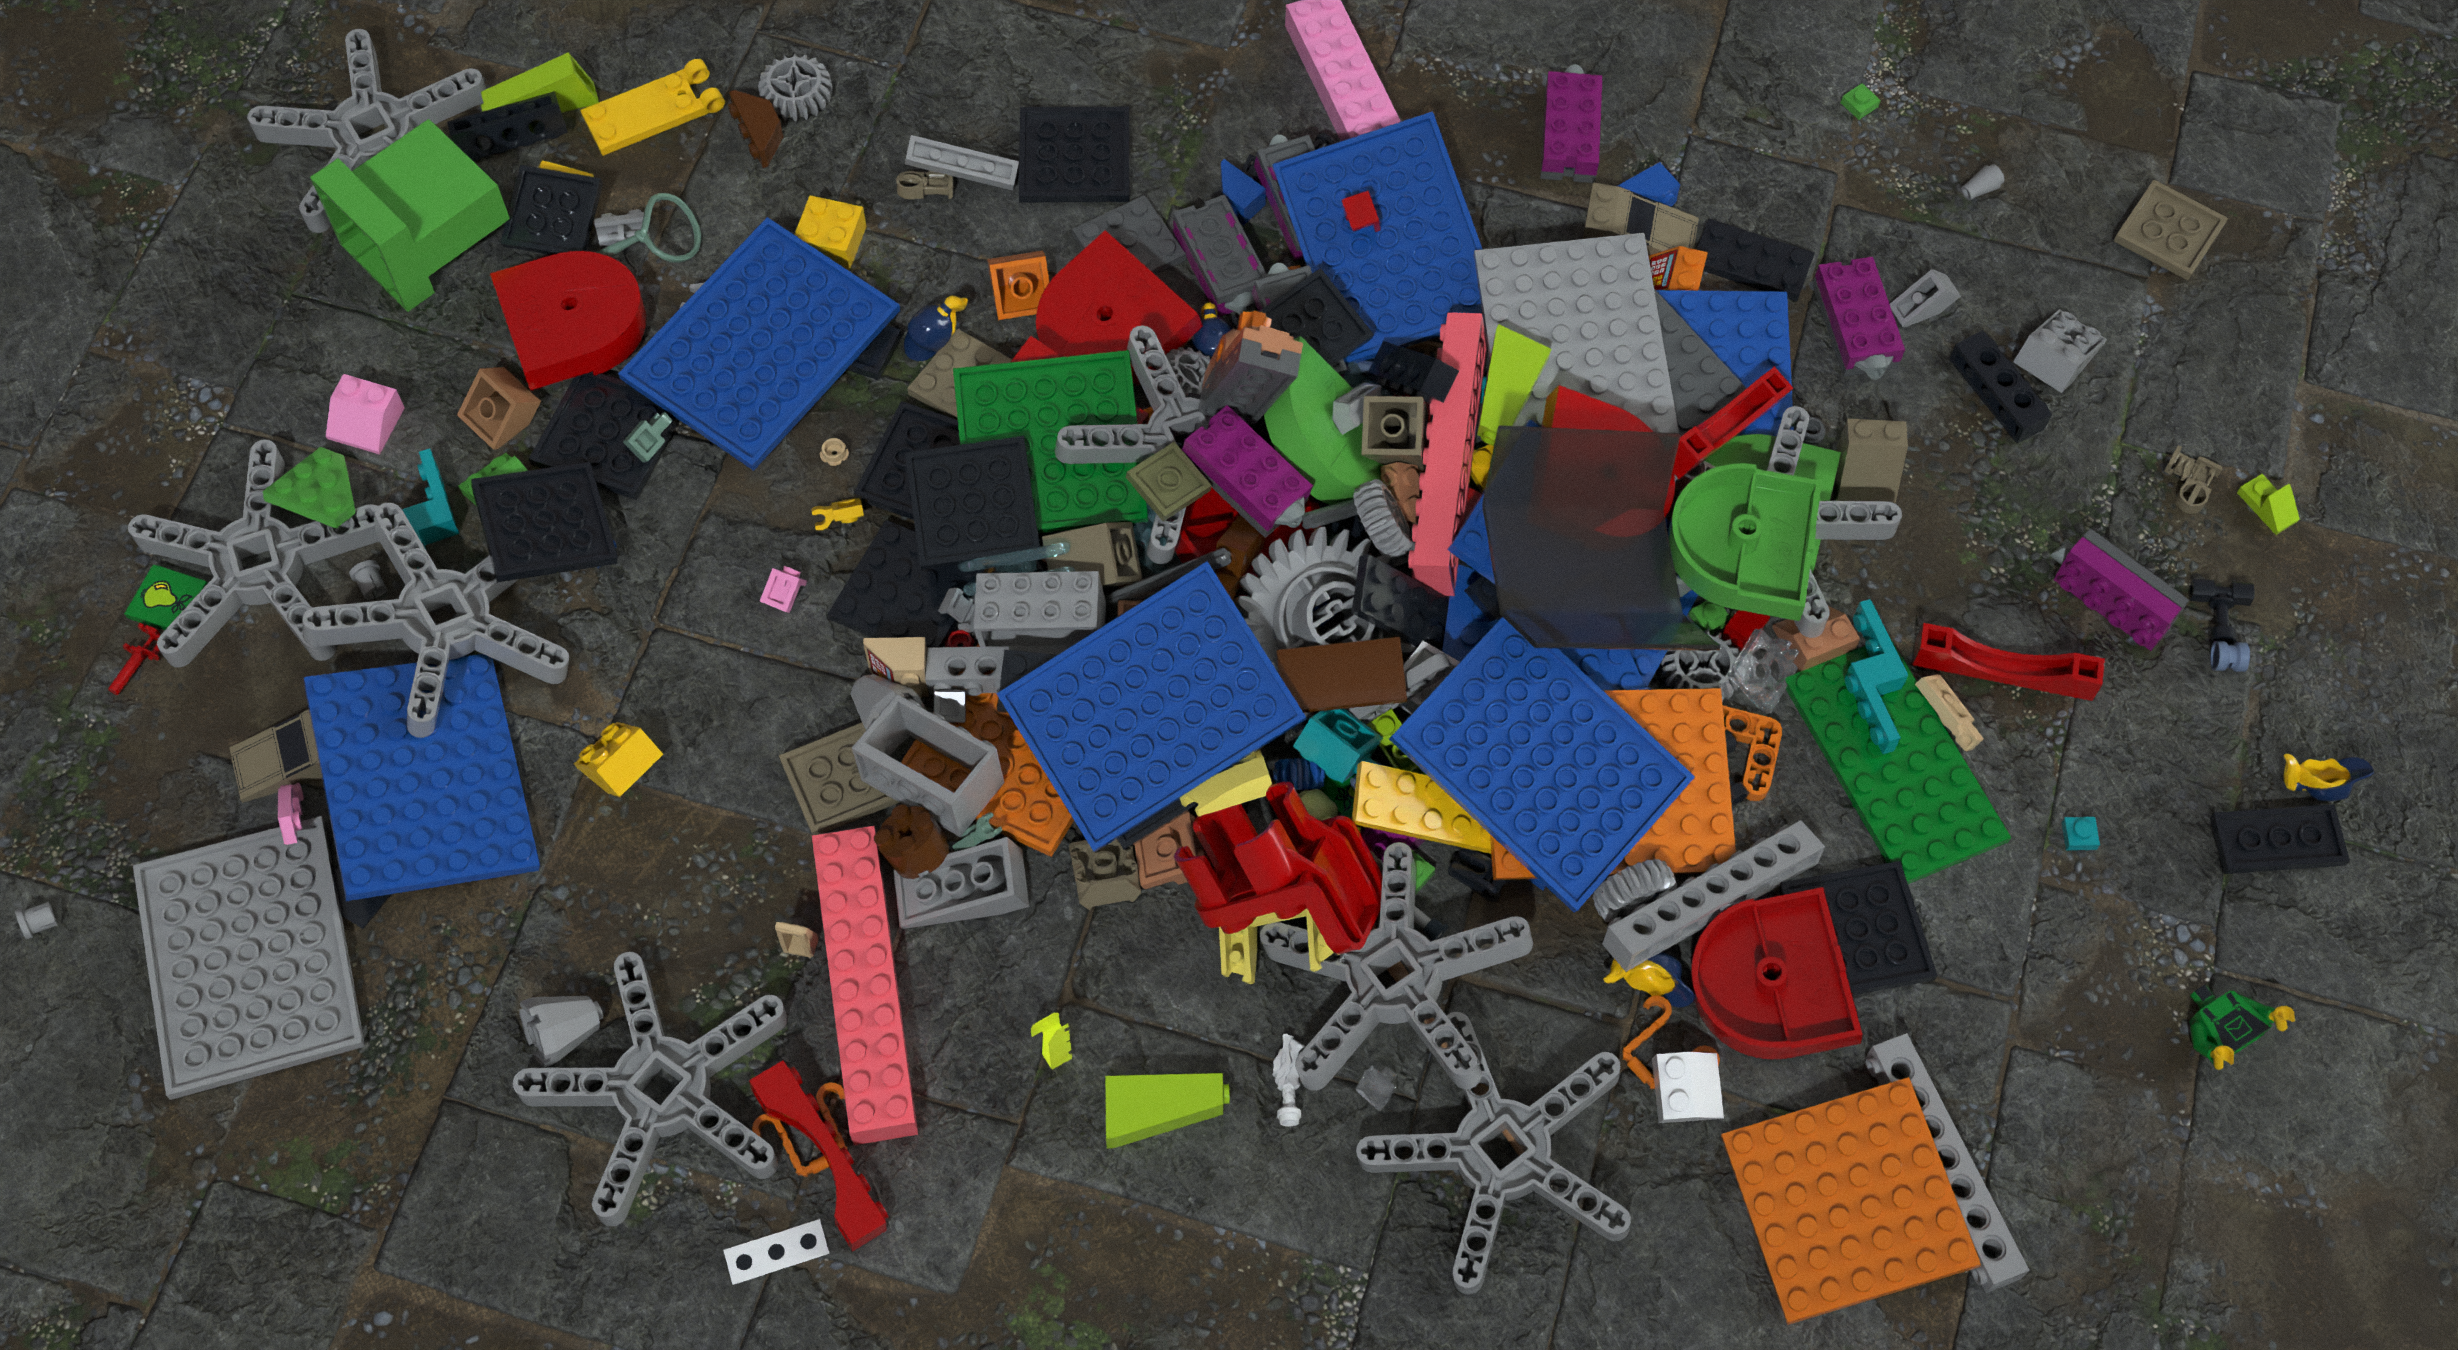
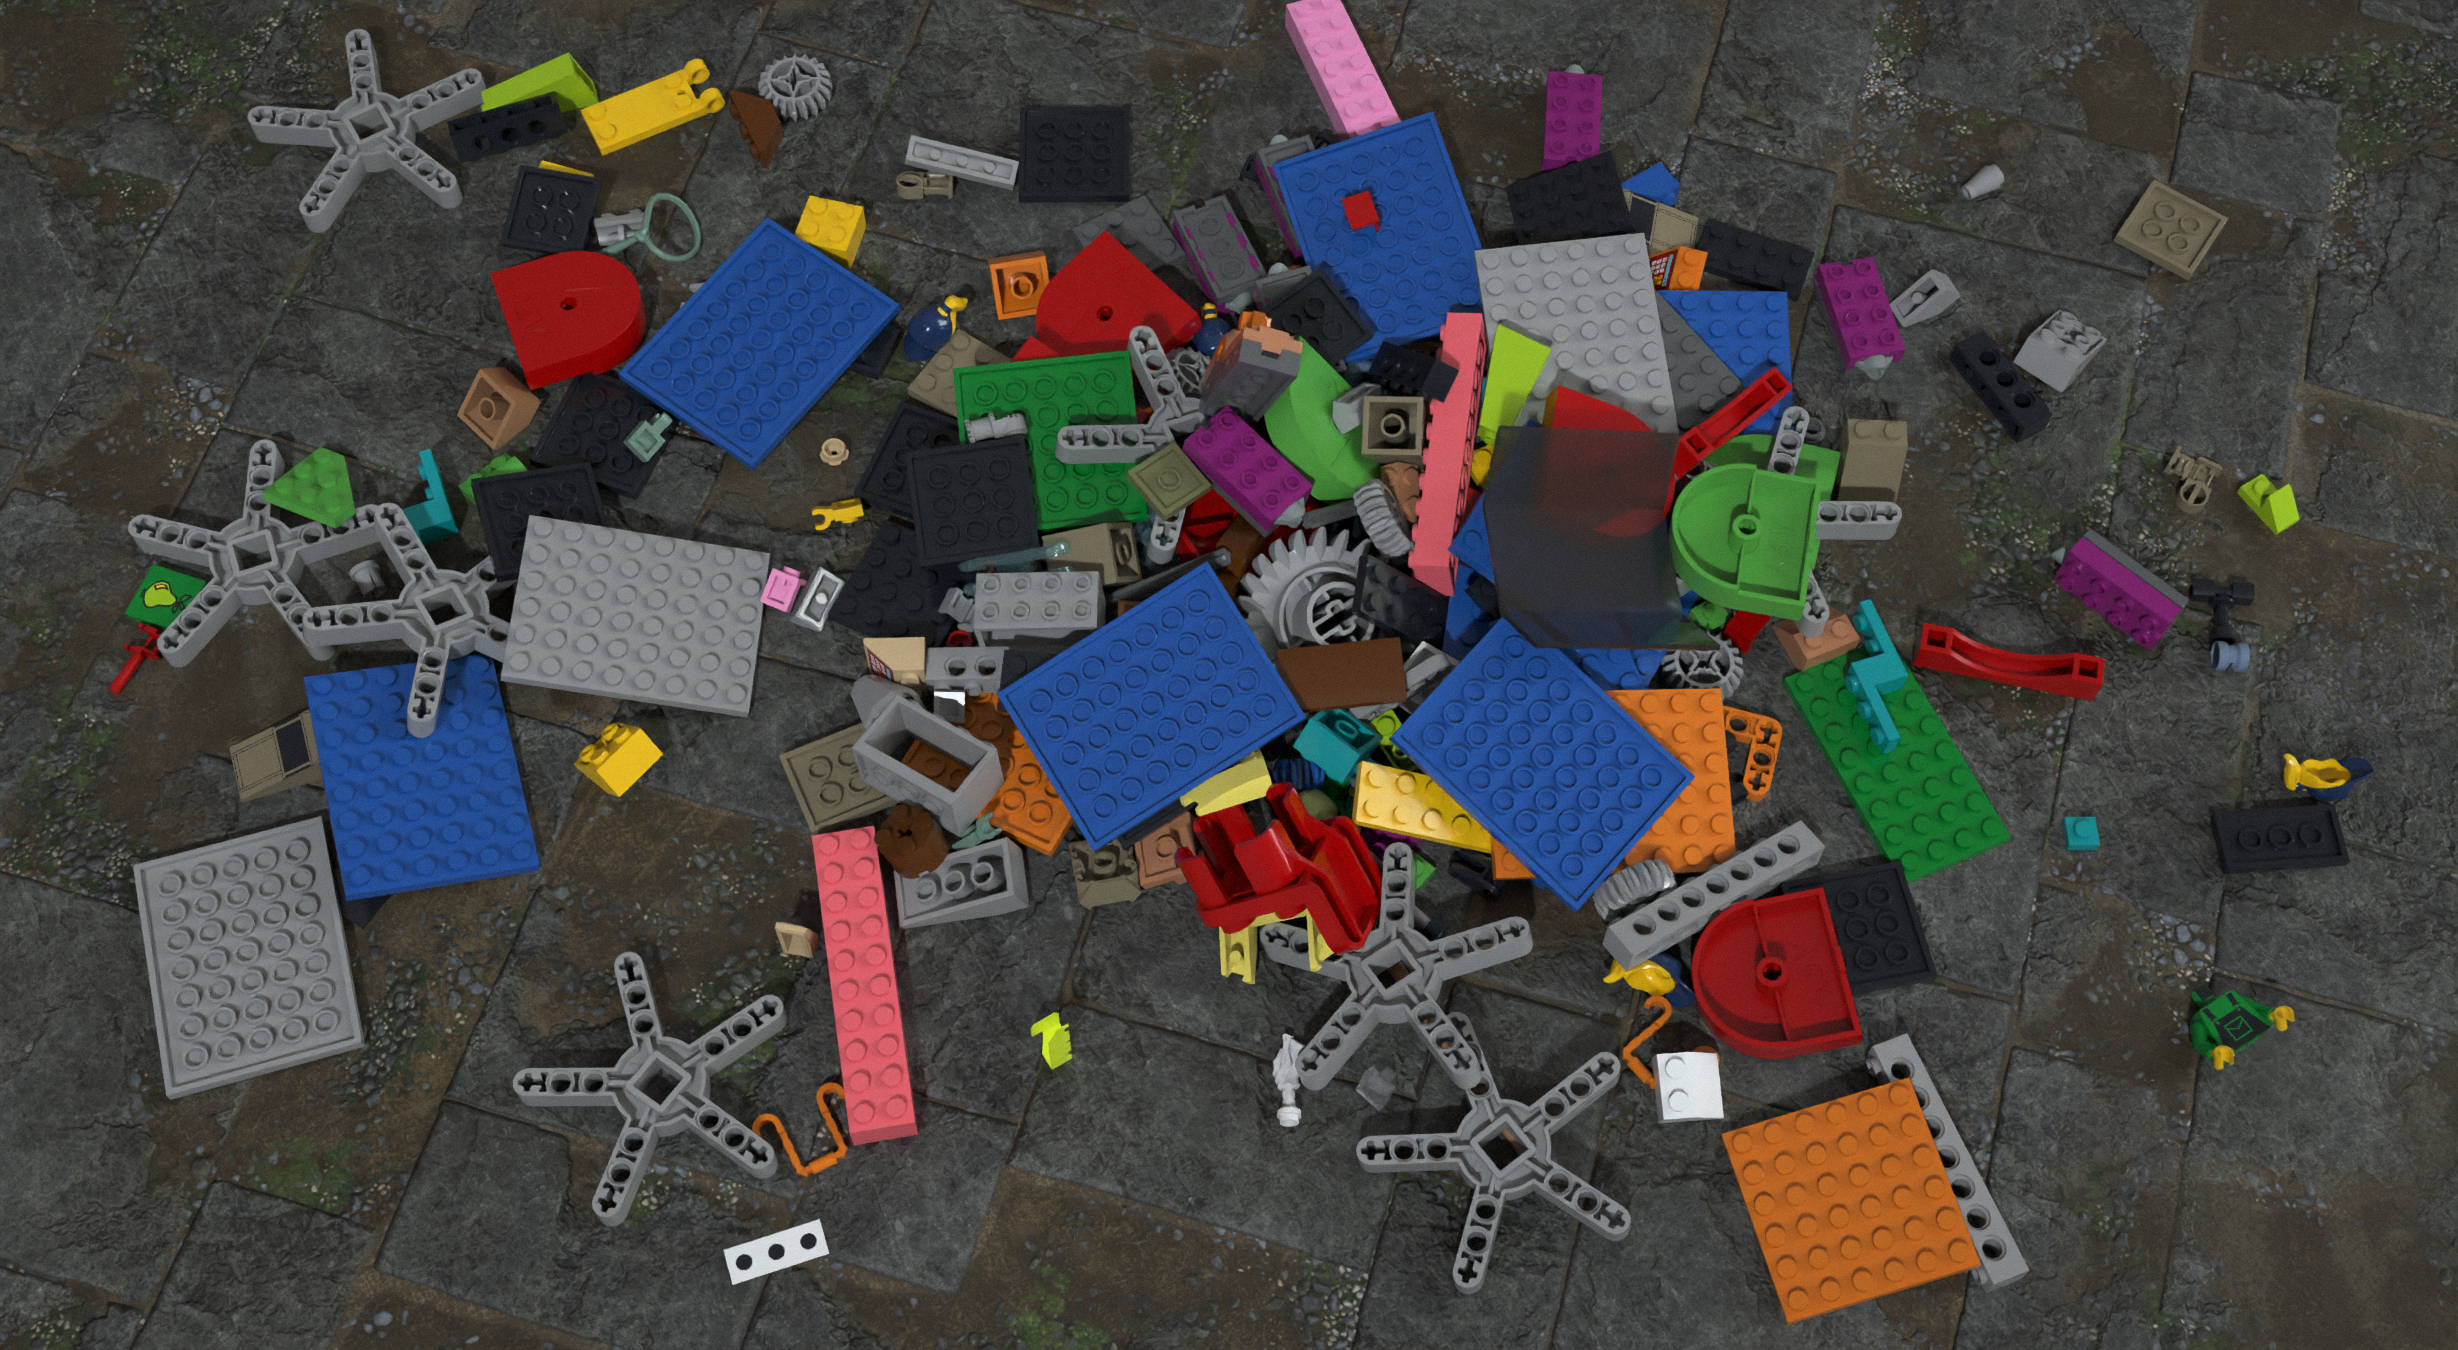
light grey bush [15,902,57,940] -> none
bright pink hinge [278,782,304,845] -> none
bright green piece [310,119,510,312] -> none
bright pink slope [326,374,405,455] -> none
light grey cone [519,996,603,1067] -> none
red arch [749,1060,889,1252] -> none
lime slope [1105,1073,1230,1149] -> none
blue slope [1220,159,1266,226] -> none
clear piece [1728,628,1799,714] -> none
bright green plate [1840,83,1881,120] -> none
tan hinge [1915,674,1984,751] -> none
none -> light grey plate [501,515,770,718]
none -> light grey slope [789,567,845,632]
none -> light grey connector [964,412,1028,443]
none -> black plate [1505,150,1635,246]

